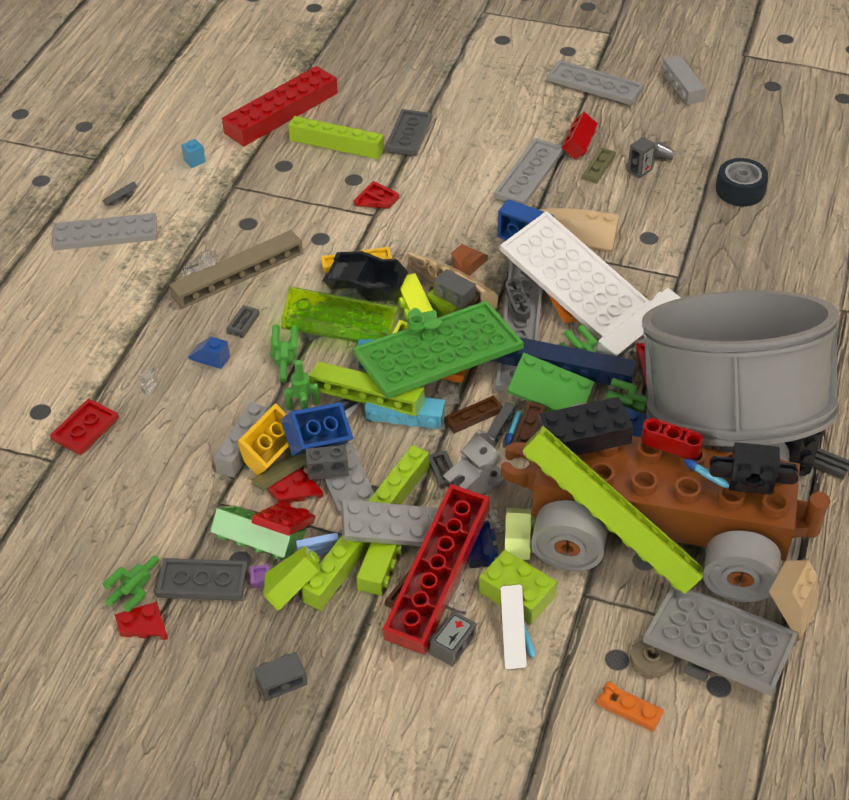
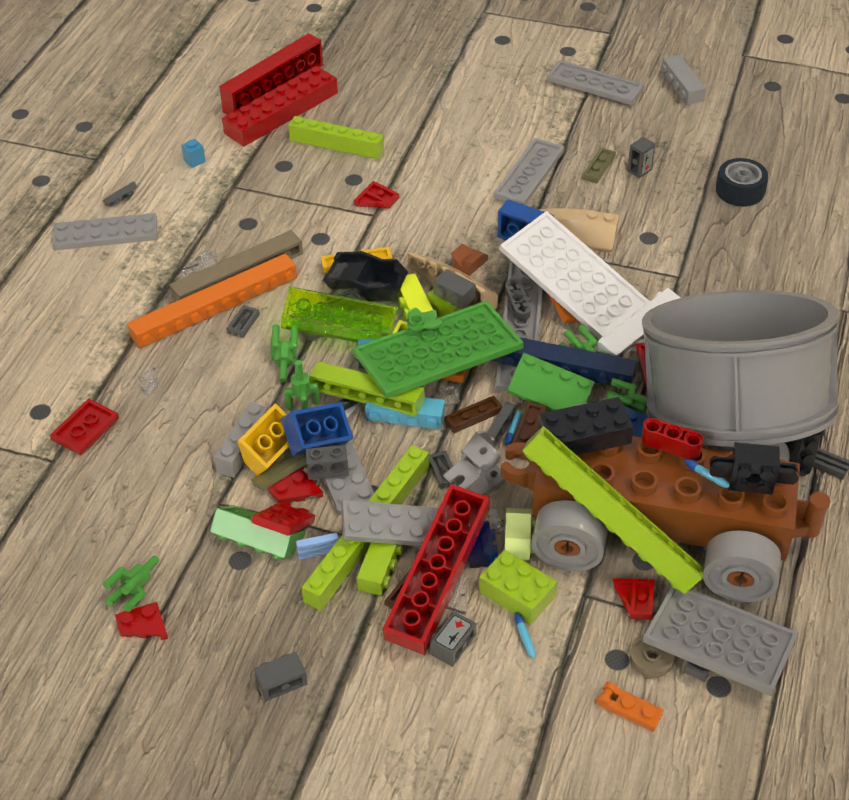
dark grey plate [156,558,248,601] -> none
blue slope [188,336,230,369] -> none
medium lavender tile [249,564,270,588] -> none
lime slope [264,546,320,611] -> none
dark grey plate [386,109,432,156] -> none
white sticker [501,585,527,669] -> none
red brick [561,111,598,159] -> none
flat silver cone [654,142,676,160] -> none
tan slope [769,560,818,639] -> none
none -> orange brick [127,254,297,348]
none -> red brick [219,33,323,115]
none -> red wing [613,578,655,620]

